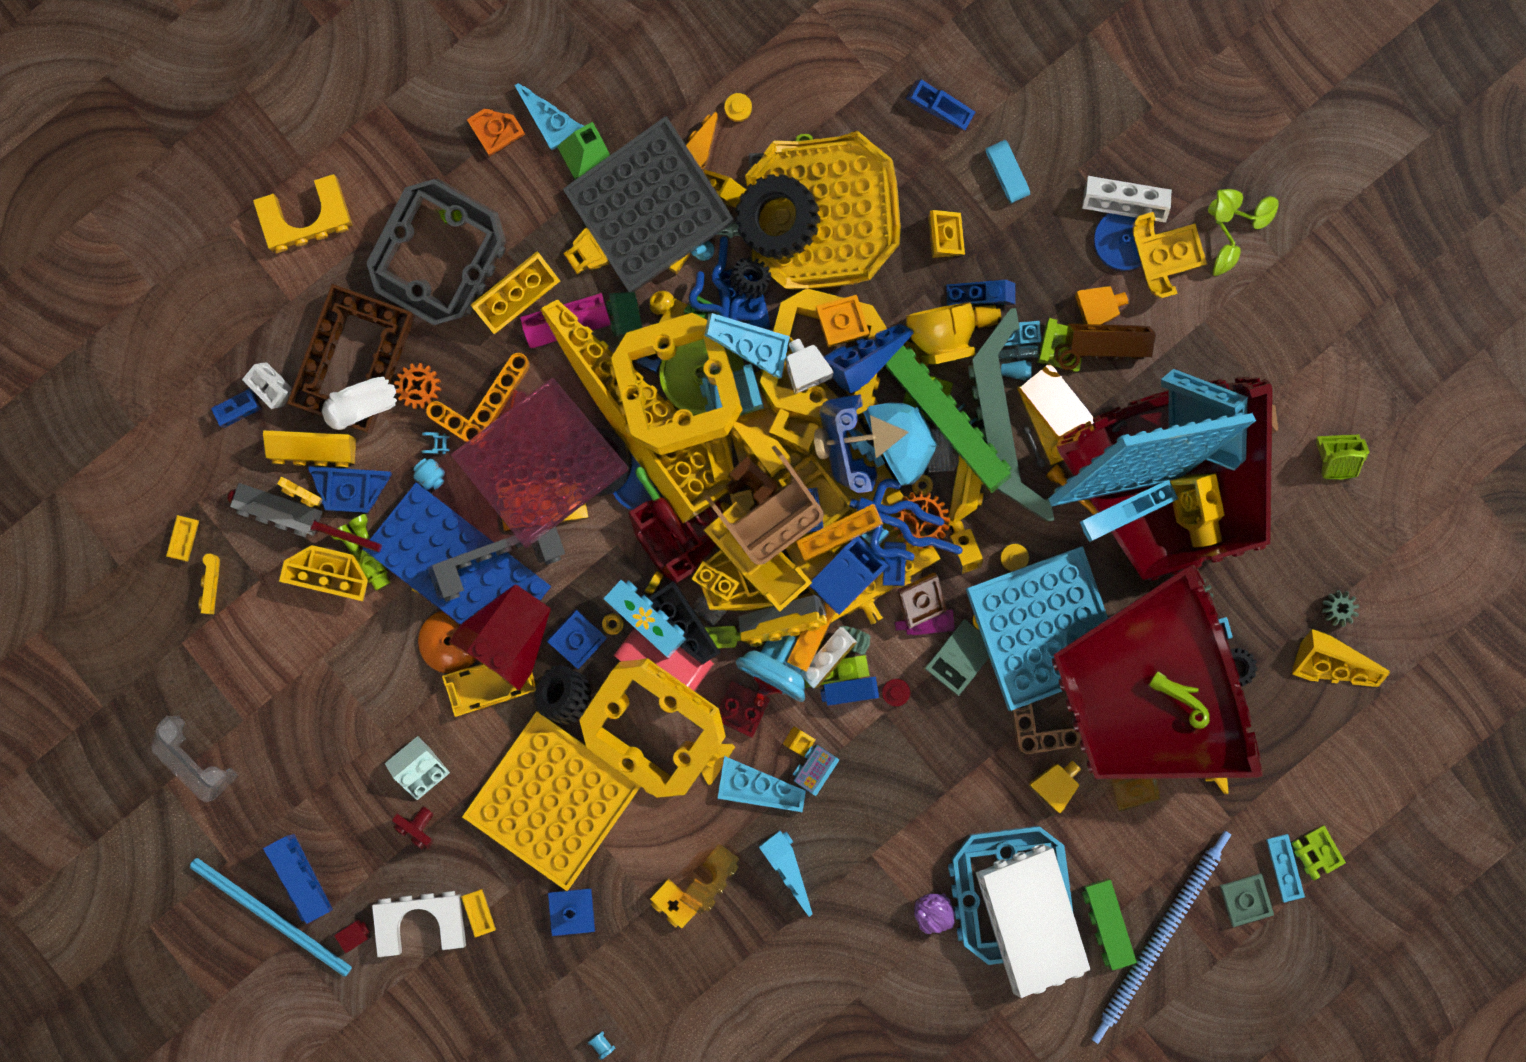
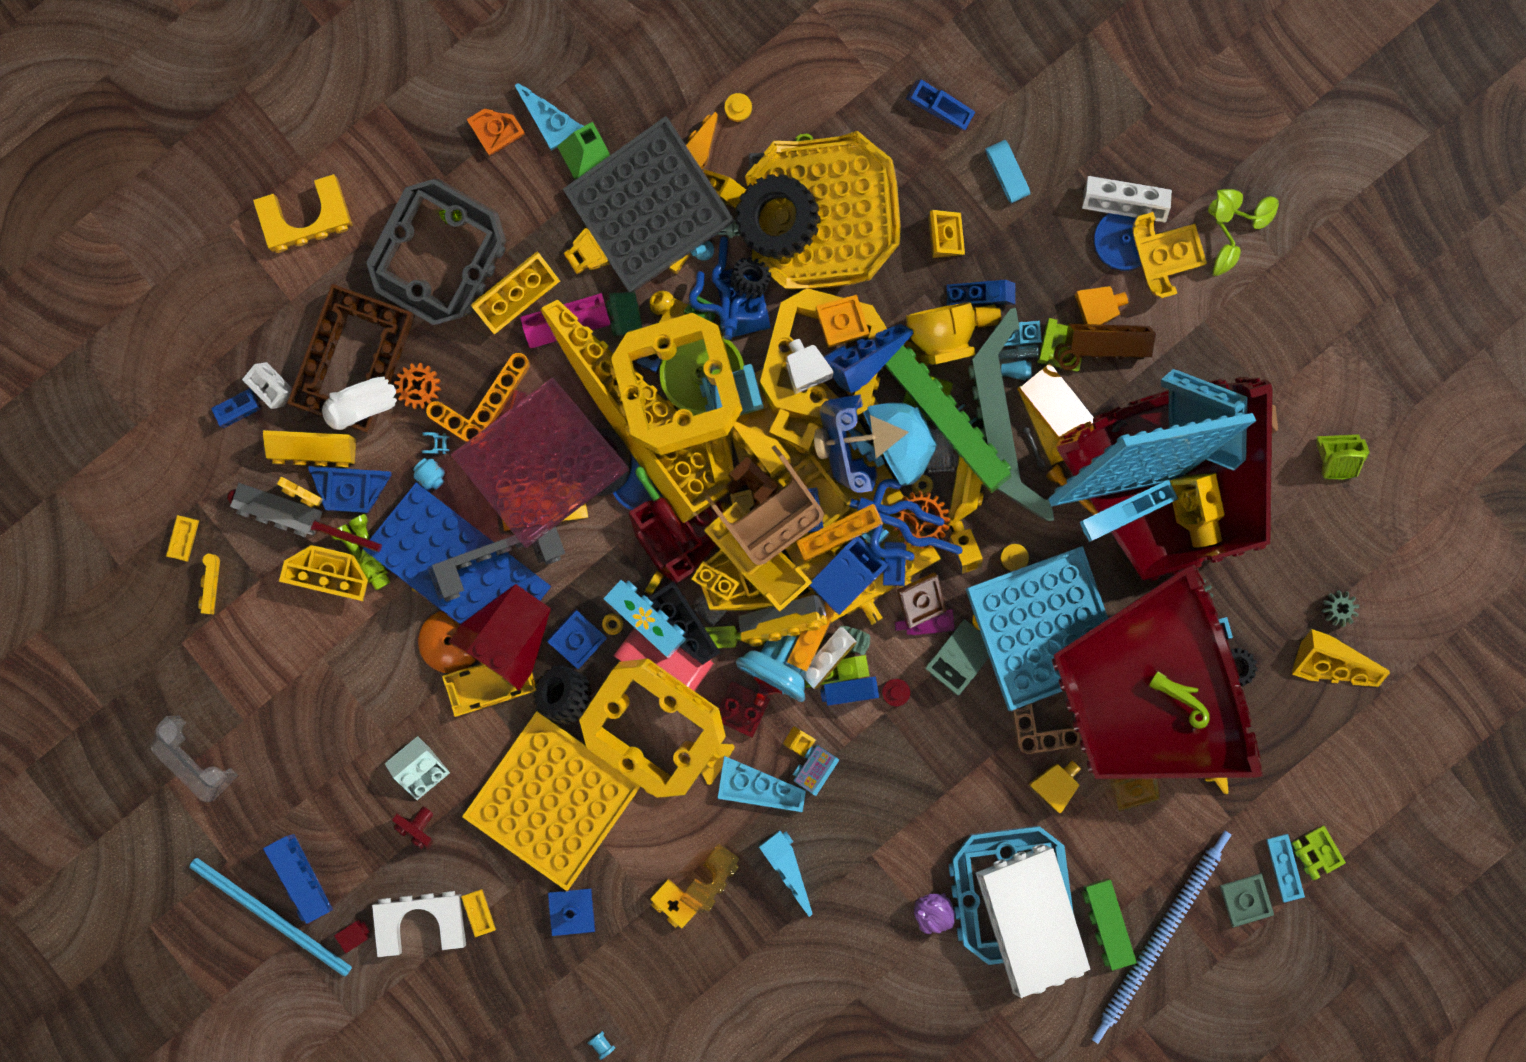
medium azure wing [704,313,790,379] -> none

